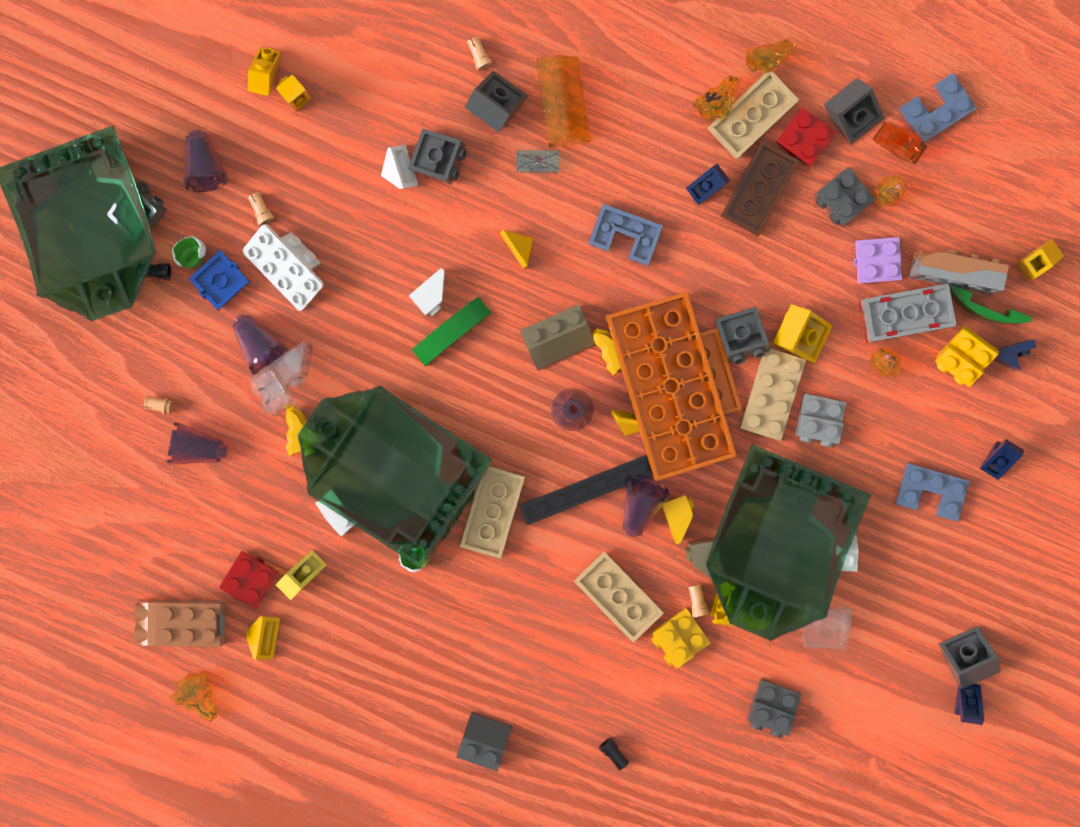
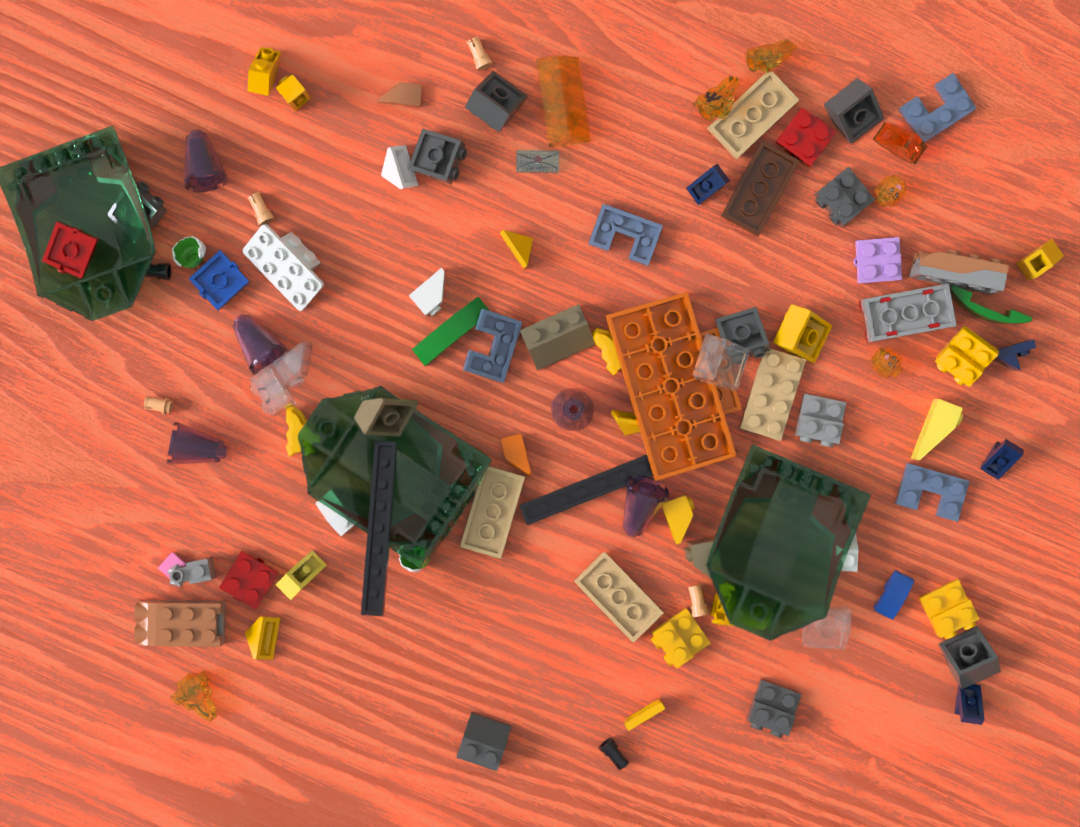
none -> red plate [42,221,99,279]
none -> bright pink tile [158,552,186,579]
none -> light grey brick [167,557,216,586]
none -> dark tan slope [354,398,418,436]
none -> black plate [361,441,398,617]
none -> nougat slope [378,82,422,107]
none -> sand blue plate [463,309,523,383]
none -> orange slope [501,434,532,476]
none -> yellow tile [624,698,665,731]
none -> clear slope [693,334,750,391]
none -> blue slope [873,570,914,620]
none -> light yellow slope [911,399,963,461]
none -> yellow plate [918,579,979,639]

